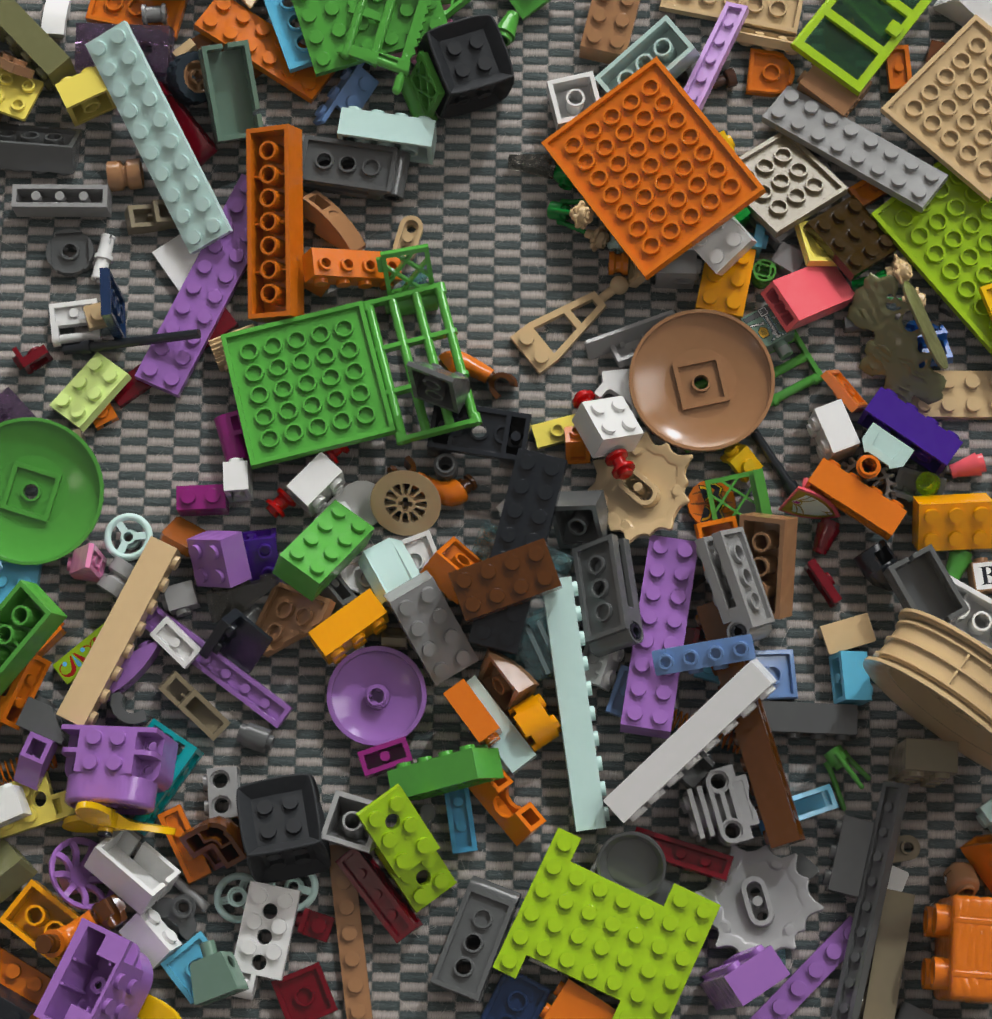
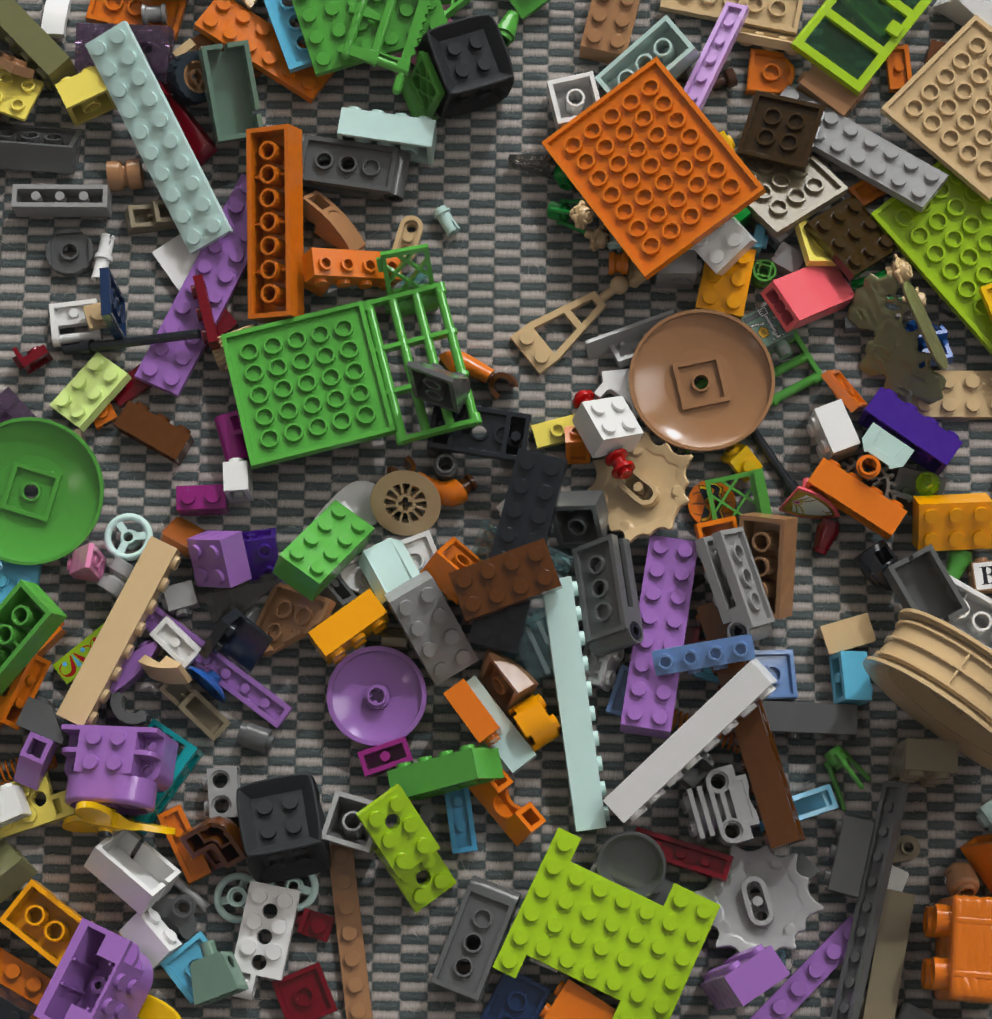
reddish brown piece [35,894,127,958] -> none
medium lavender wheel [49,837,115,911] -> none
white brick [265,446,350,519] -> none
medium blue bracket [313,63,379,126] -> none
dark red fence [335,849,423,943] -> none
dark red plate [804,558,842,608] -> none
coral cone [949,452,987,479] -> none
none -> reddish brown brick [113,400,194,465]
none -> tan slope [138,655,192,684]
none -> blue dish [187,666,226,703]
none -> dark red plate [190,274,221,350]
none -> light aqua pin [433,205,460,237]
none -> dark brown plate [736,90,825,172]

